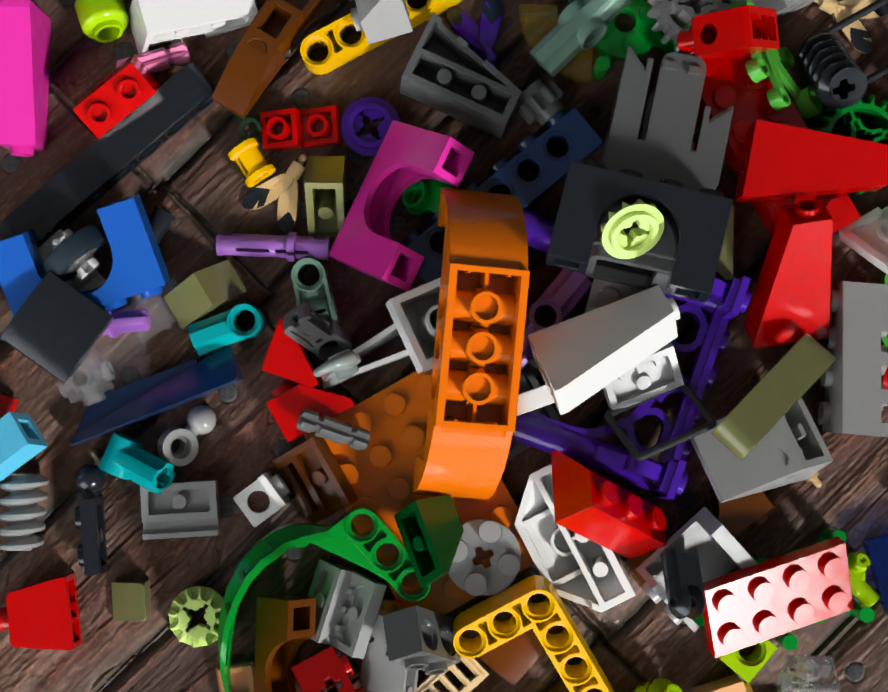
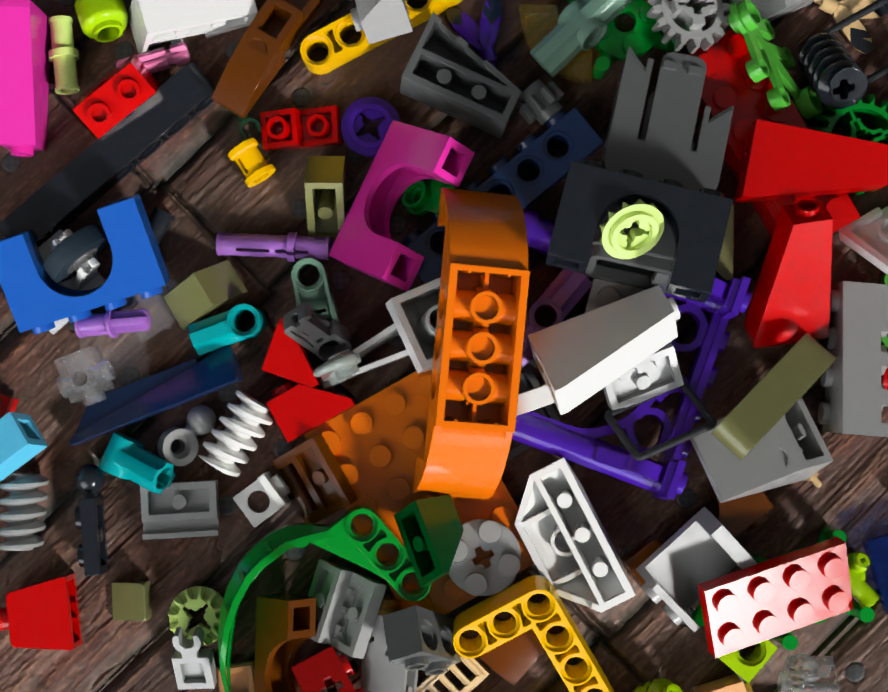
black slope [1,271,113,384] -> none
tan piece [243,154,307,234] -> none
dark grey axle [296,409,370,451] -> none
red slope [551,450,667,559] -> none
black piece [660,548,706,619] -> none
red torso [677,5,780,59] -> none
none -> yellowish green pin [48,15,80,95]
none -> light grey plate [171,626,218,690]
none -> white piece [198,390,273,477]

